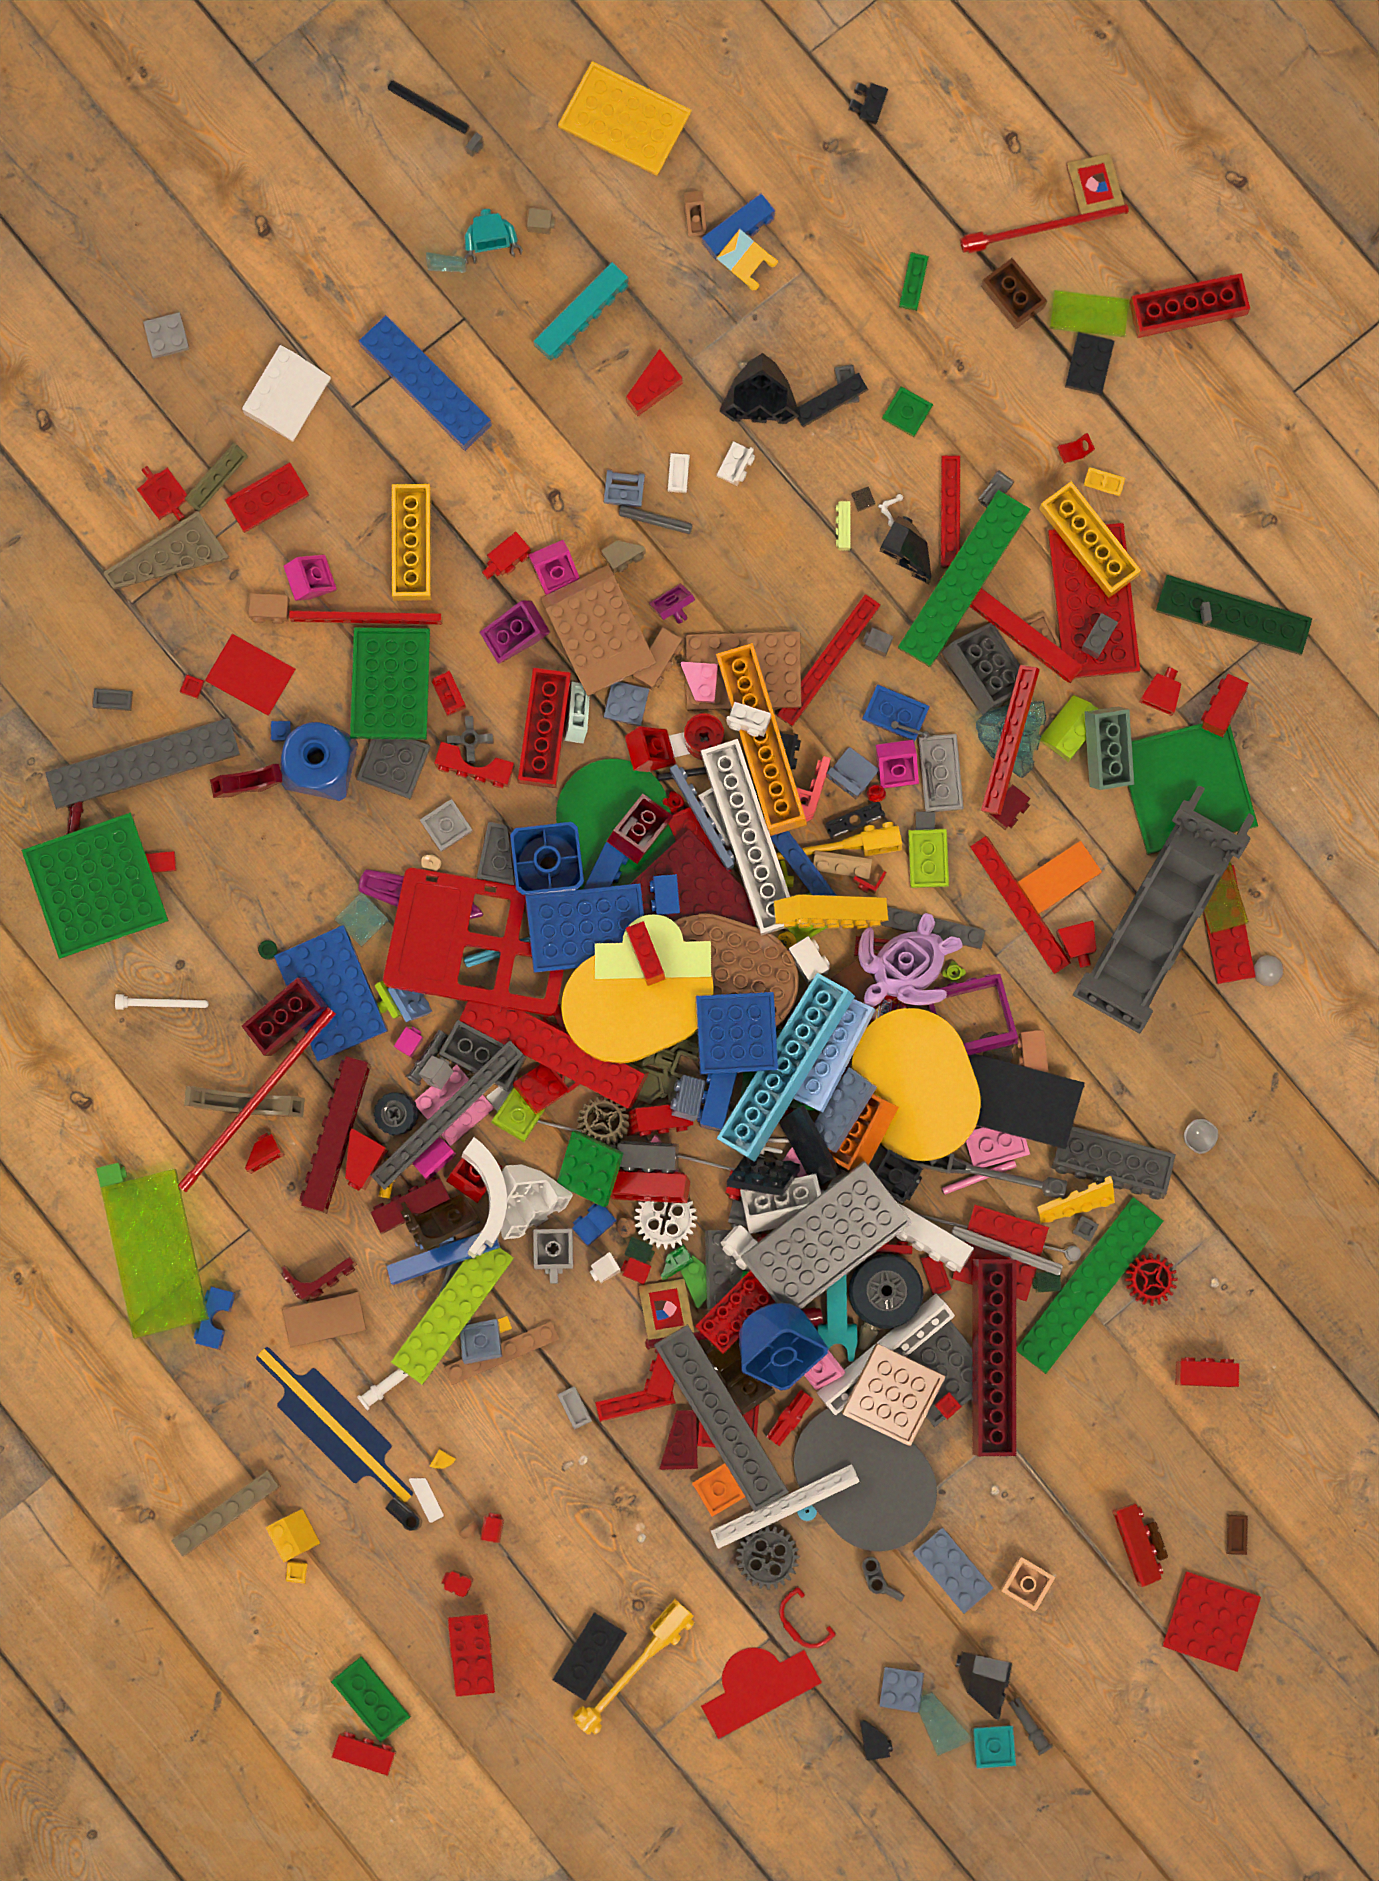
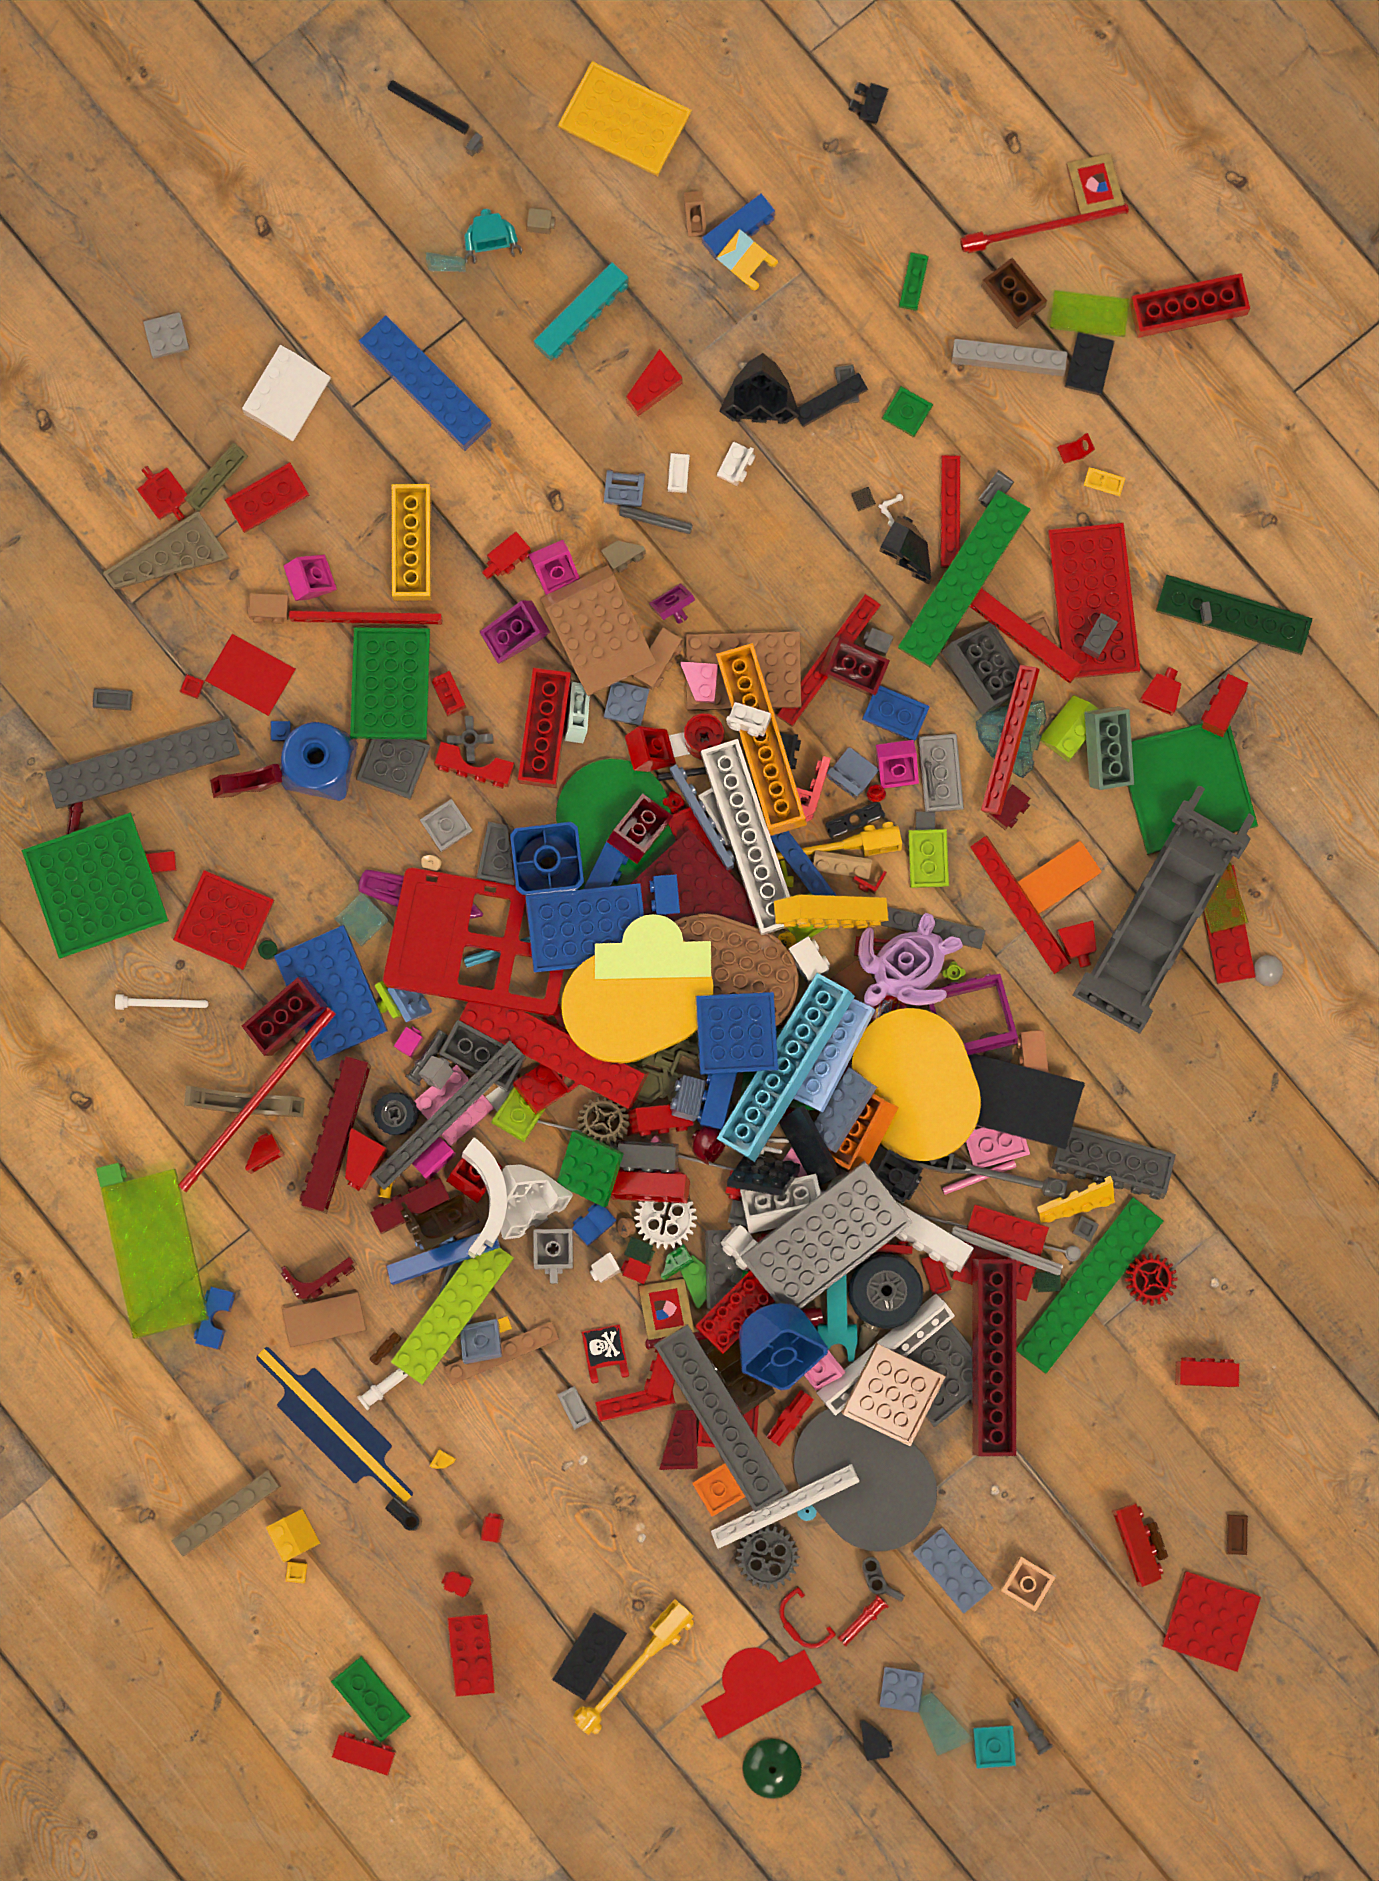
white sticker [409,1478,444,1523] -> none
red brick [626,921,666,986] -> none
yellowish green piece [836,501,850,550] -> none
dark grey hinge [891,721,930,738] -> none
red tile [935,1392,962,1420] -> none
black brick [955,1651,1012,1720] -> none
yellow brick [1039,481,1141,598] -> none
light grey helmet [1184,1119,1218,1154] -> none
none -> red plate [173,870,275,971]
none -> reddish brown axle [370,1332,401,1365]
none -> flag [582,1325,629,1384]
none -> dark red cylinder [692,1127,725,1165]
none -> dark green dish [743,1738,802,1799]
none -> dark red brick [819,638,890,696]
none -> red pin [837,1594,889,1647]
none -> light grey brick [951,339,1067,376]

